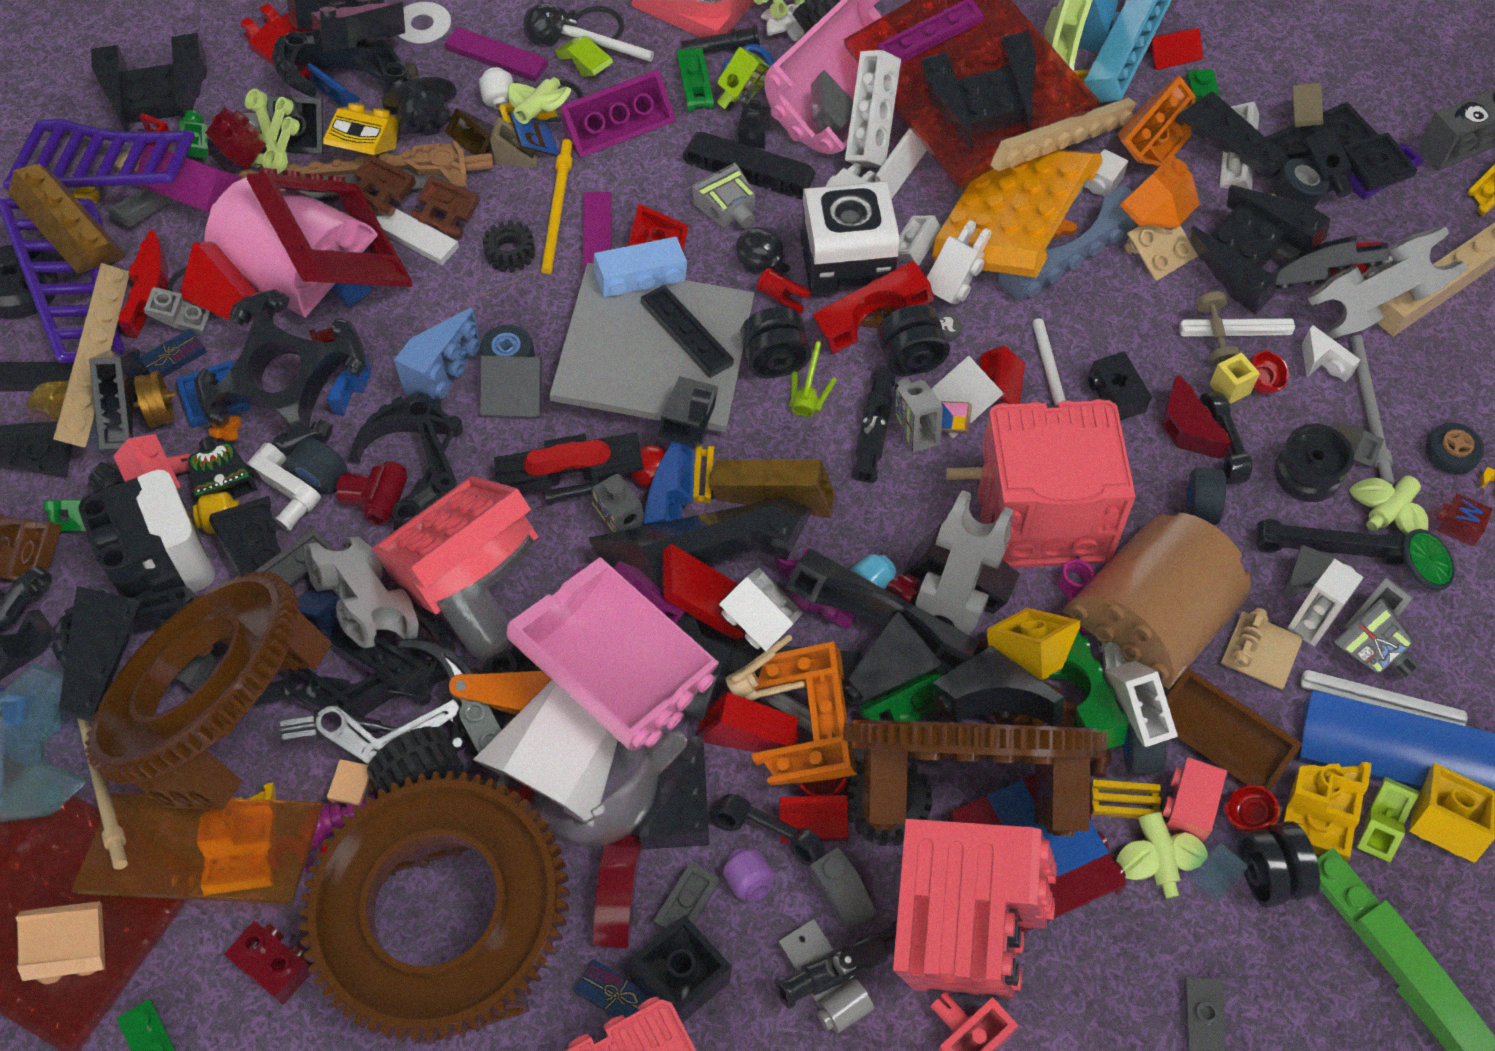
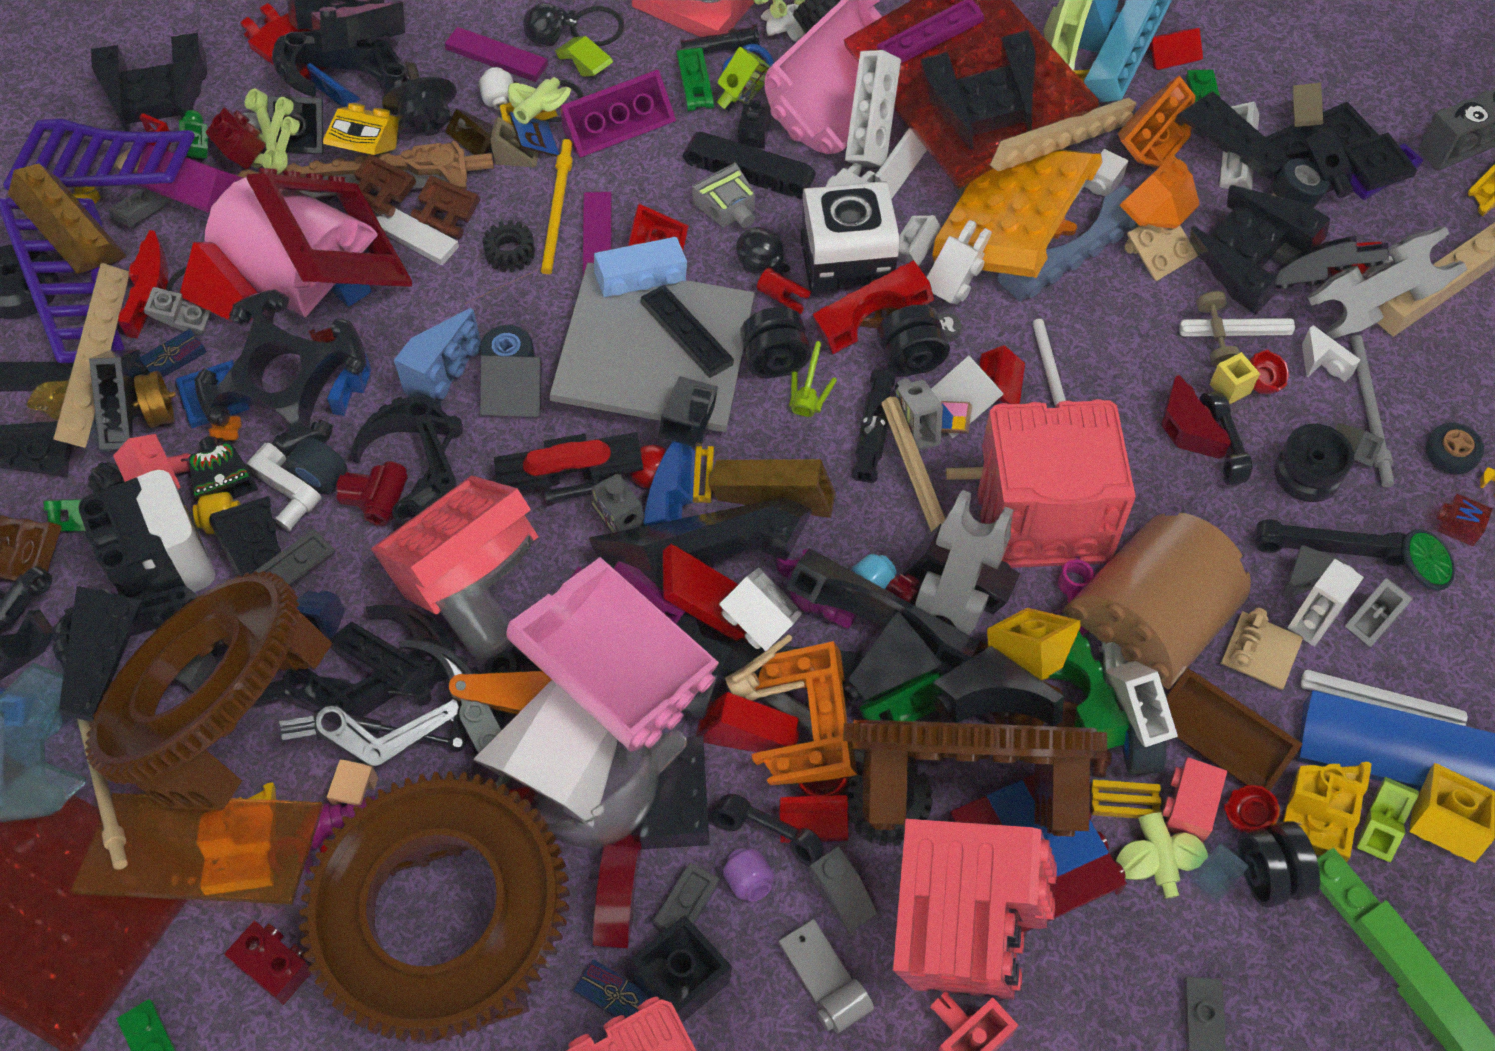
light nougat slope [15,901,105,985] -> none
light grey piece [304,536,419,648] -> none
black tyre [367,726,463,793] -> none
white gear [398,2,451,44] -> none
white bar [561,25,654,62] -> none
black piece [774,920,897,1009] -> none
dark grey slope [811,70,853,135] -> none
black brick [1087,351,1152,421] -> none
black wheel [1187,468,1226,525] -> none
torso [1334,598,1419,678] -> none
yellowish green plant [1349,475,1428,535] -> none
none -> tan axle [882,397,946,532]

